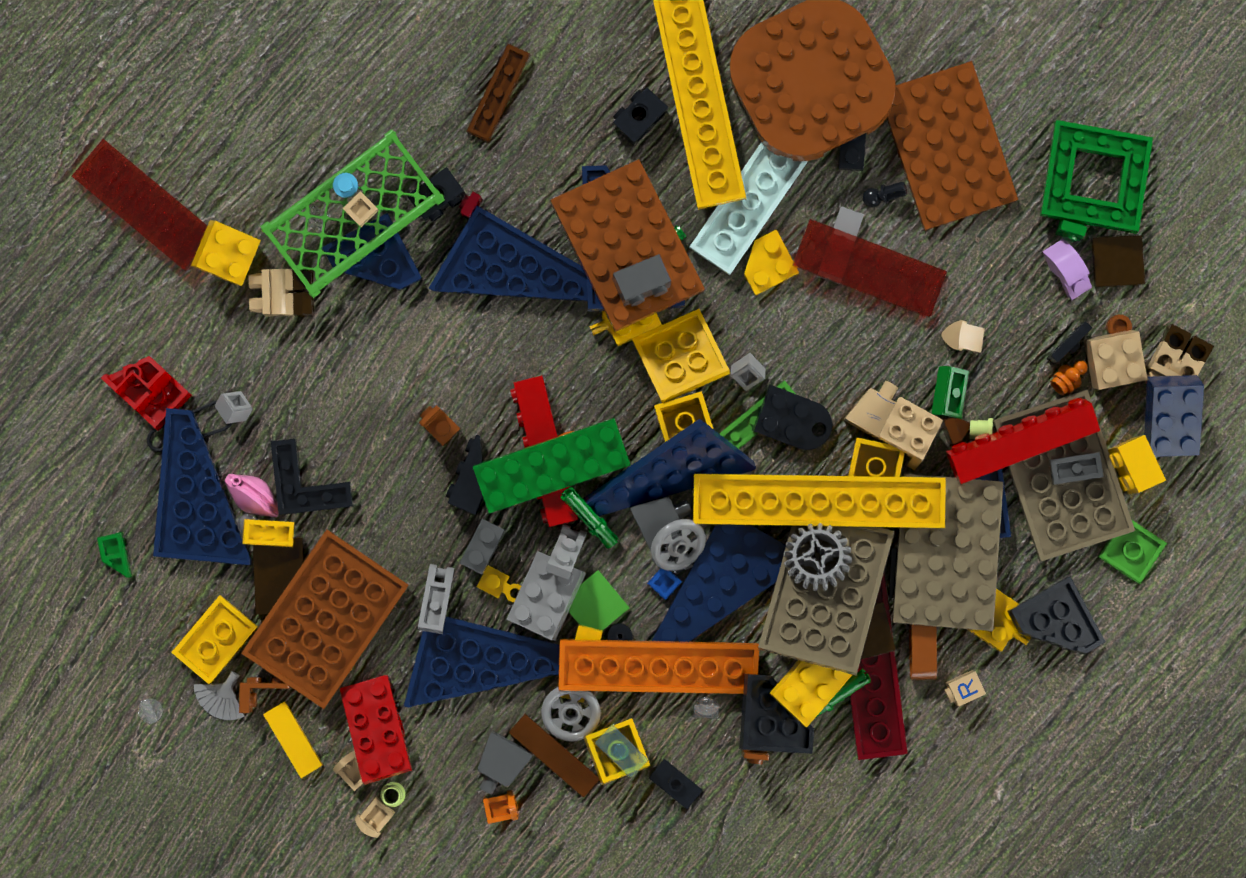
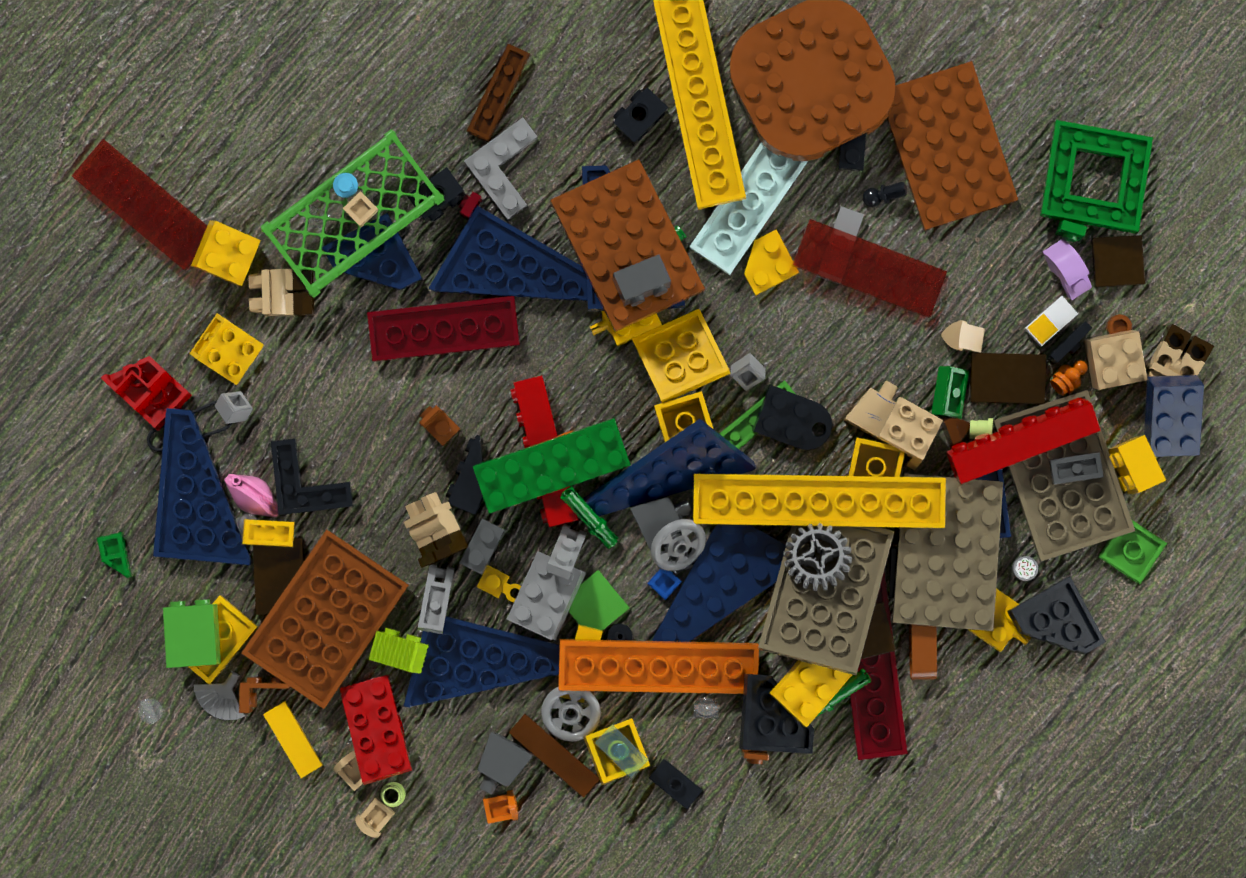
tan brick [944,670,986,706] -> none
none -> bright green brick [163,599,221,668]
none -> yellow bracket [189,313,264,385]
none -> dark red plate [367,296,520,362]
none -> lime brick [369,628,428,673]
none -> tan hips [404,492,468,568]
none -> light grey plate [464,118,538,220]
none -> dark brown tile [970,353,1046,404]
none -> tile [1012,556,1038,581]
none -> white tile [1024,296,1078,347]

